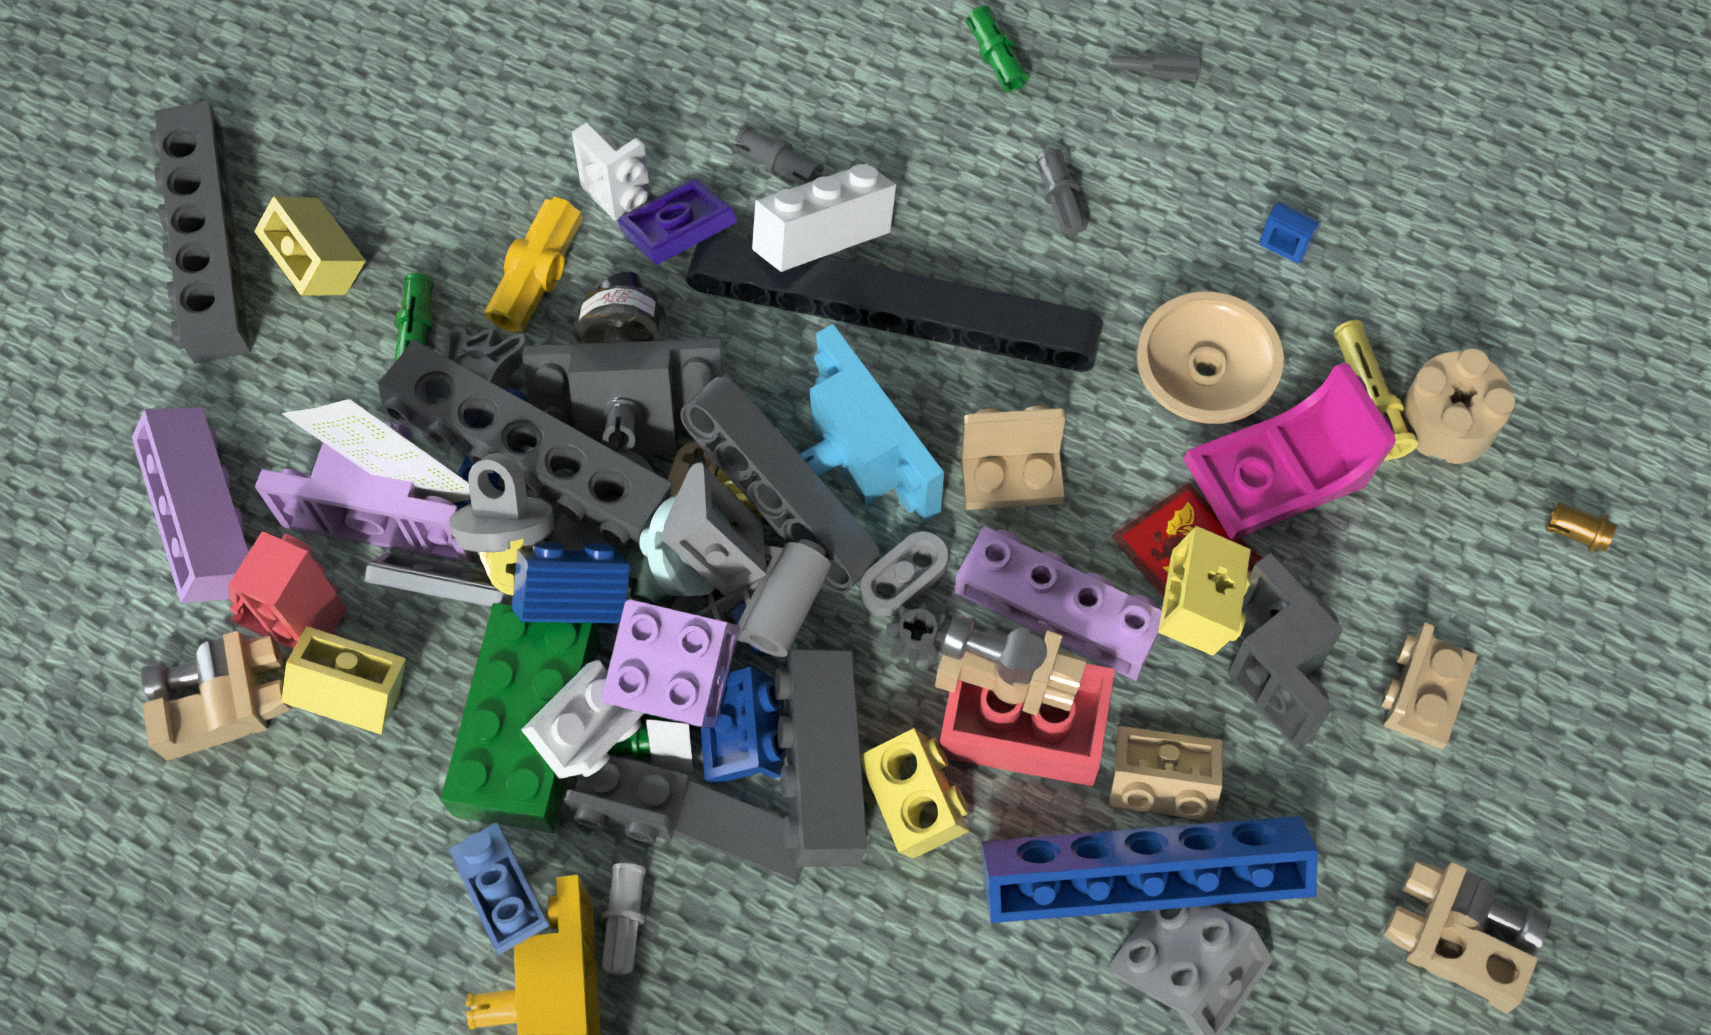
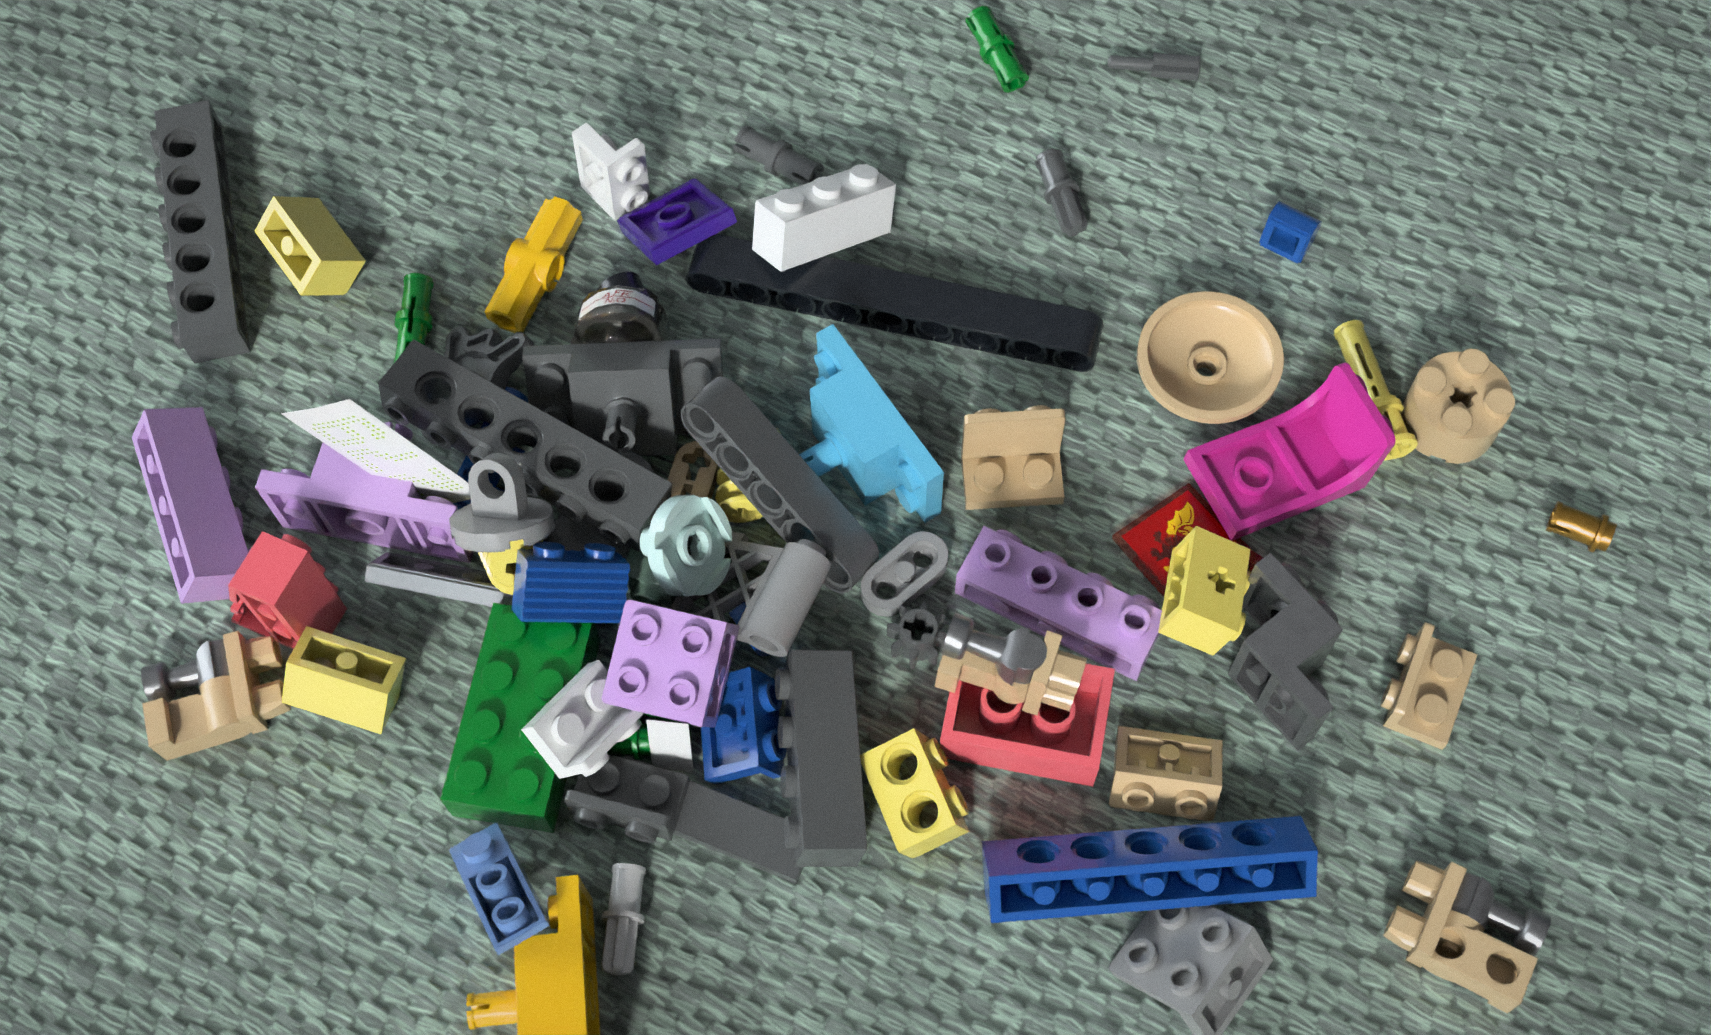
light grey tile [663,463,767,596] -> none

